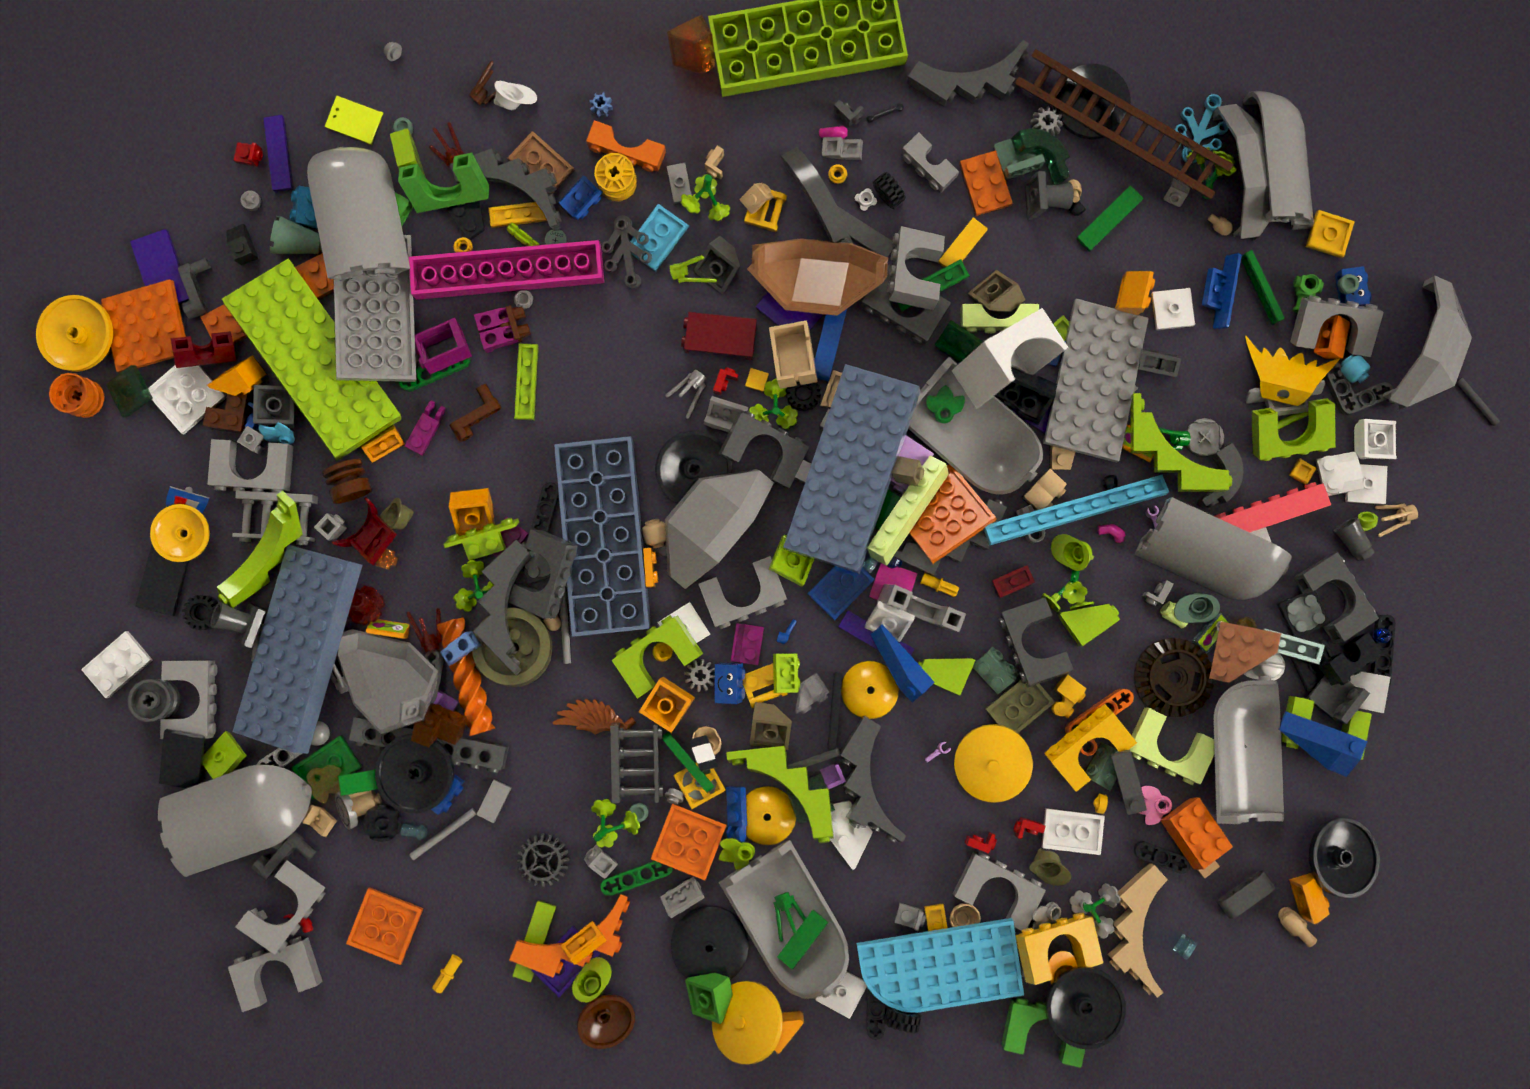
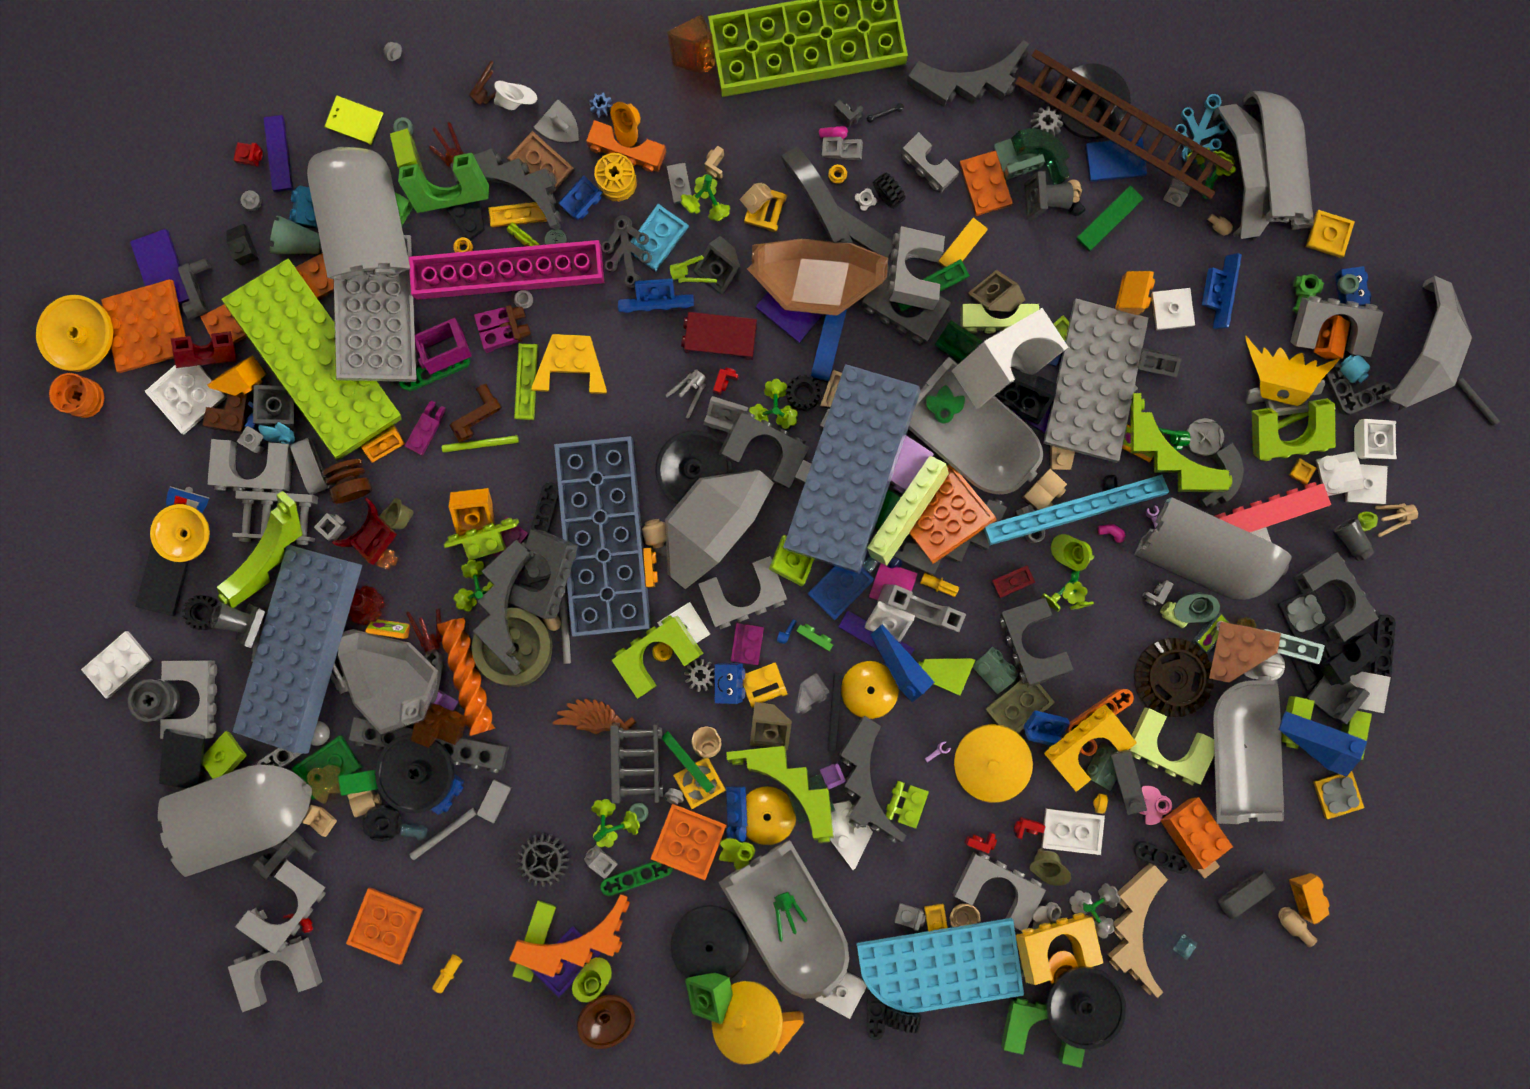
clear green plate [106,365,153,417] -> none
light grey tile [335,792,358,830] -> none
medium blue leg [440,631,481,666] -> none
light orange slope [561,921,606,965] -> none
light orange slope [639,677,695,733] -> none
light grey bracket [660,877,705,918] -> none
sticker [689,735,718,771] -> none
yellow tile [745,368,769,392] -> none
tan piece [769,320,818,389] -> none
lime bracket [773,654,800,693] -> none
green tile [777,910,829,970] -> none
dark grey bar [787,748,840,769] -> none
dark tan brick [892,456,924,486] -> none
yellow brick [1051,674,1087,719] -> none
lime slope [1057,604,1120,646] -> none
green tile [1241,250,1285,325] -> none
black dish [1309,818,1380,898] -> none
clear blue hinge [1373,628,1392,643] -> none
none -> light grey beam [290,437,330,495]
none -> lime bar [442,435,519,453]
none -> yellow wing [532,334,607,394]
none -> light grey shield [534,99,579,143]
none -> light orange piece [610,102,641,148]
none -> blue bracket [618,278,694,313]
none -> bright green plate [796,623,833,651]
none -> lime plate [886,781,929,828]
none -> blue bracket [1024,710,1070,746]
none -> blue tile [1085,137,1147,182]
none -> light grey piece [1313,771,1364,819]

